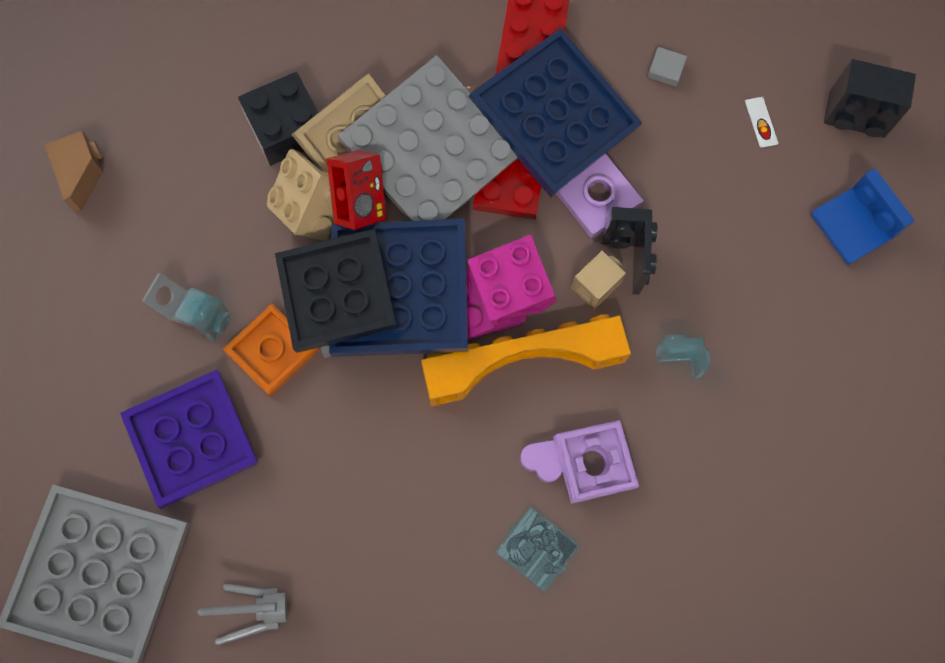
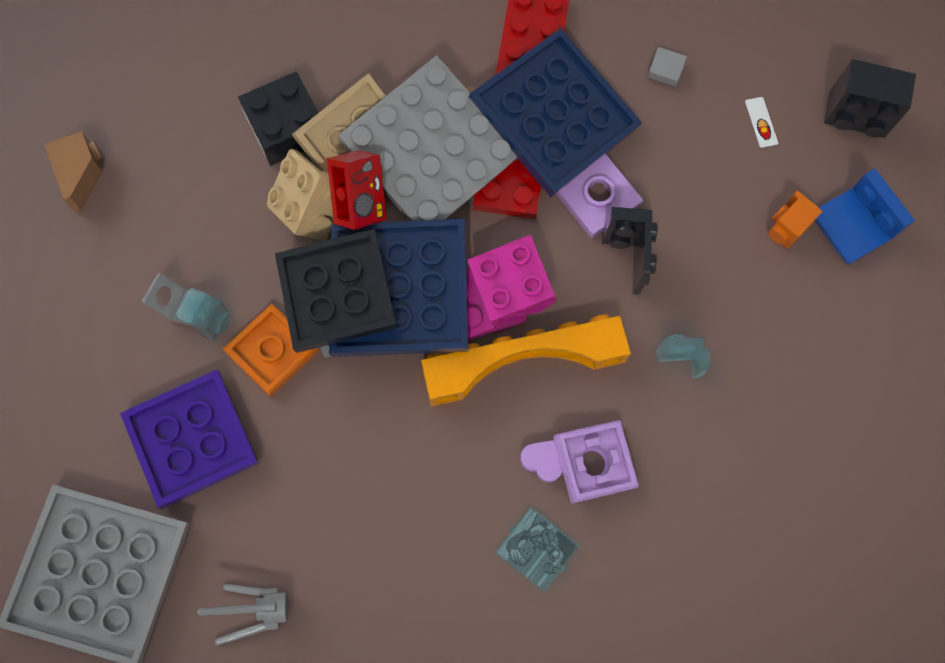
tan brick [571,251,626,310] -> none
none -> orange brick [768,190,823,249]

